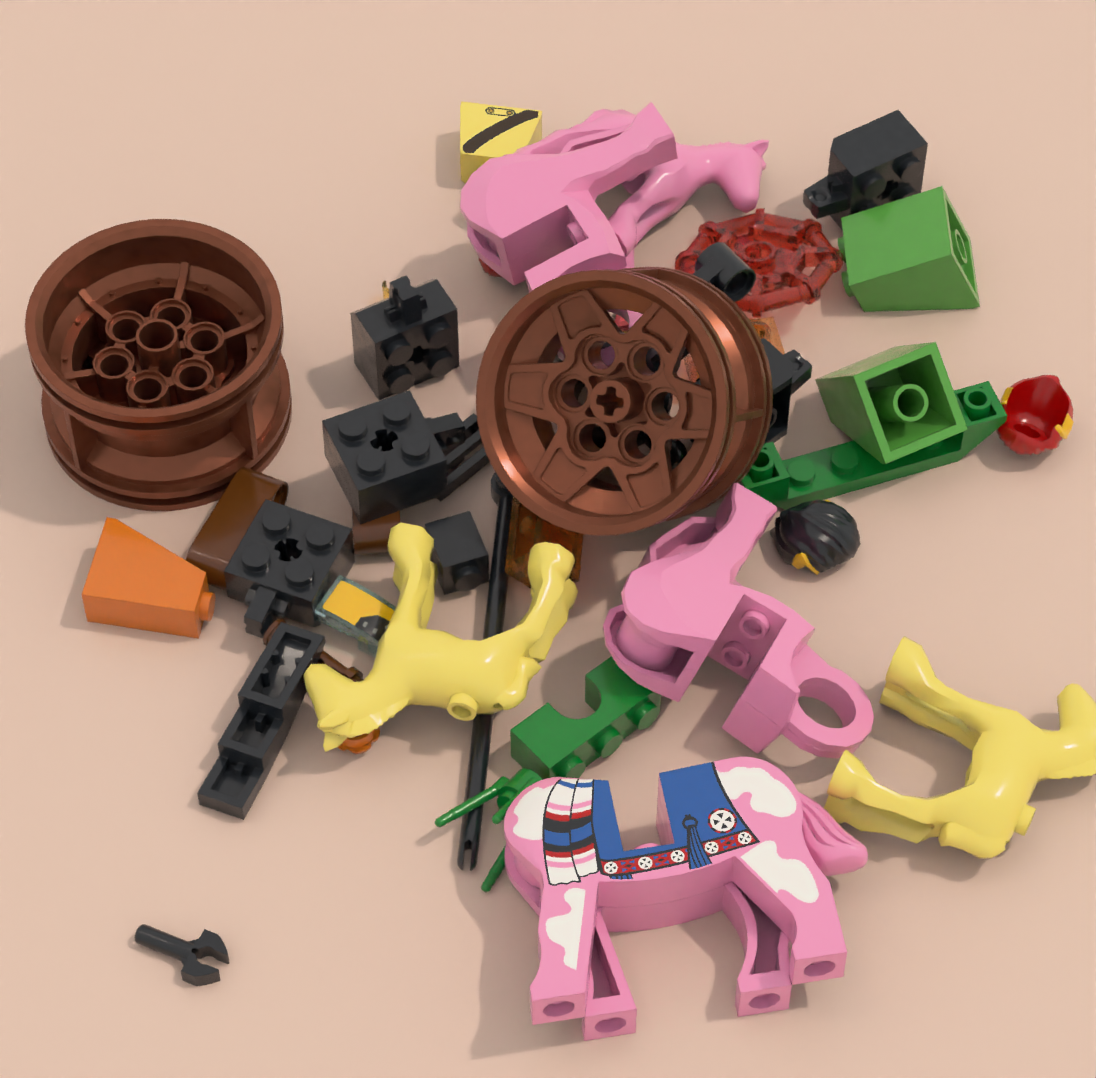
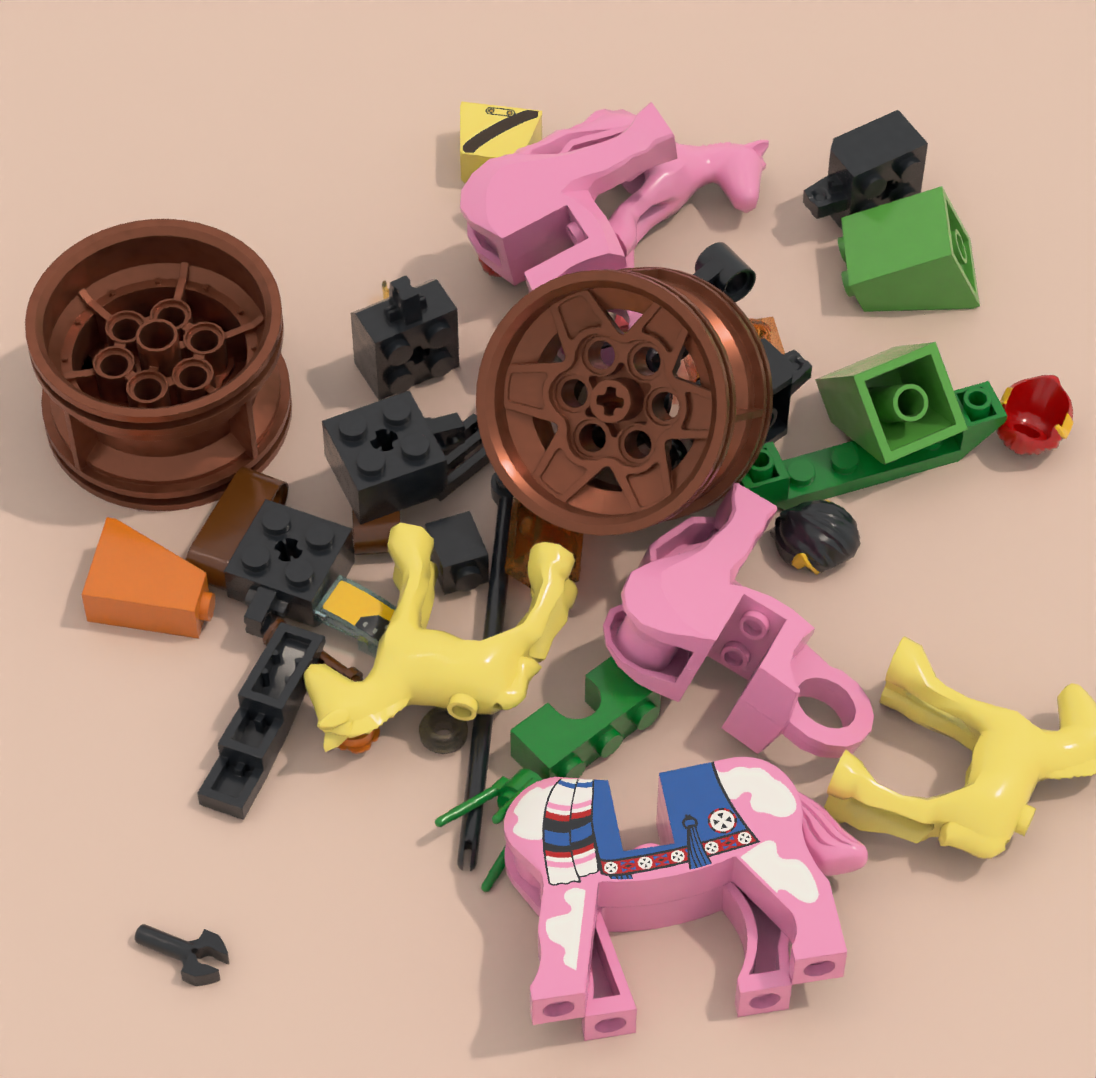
clear red plate [675,208,843,318] -> none
none -> clear smoke plate [419,707,468,754]

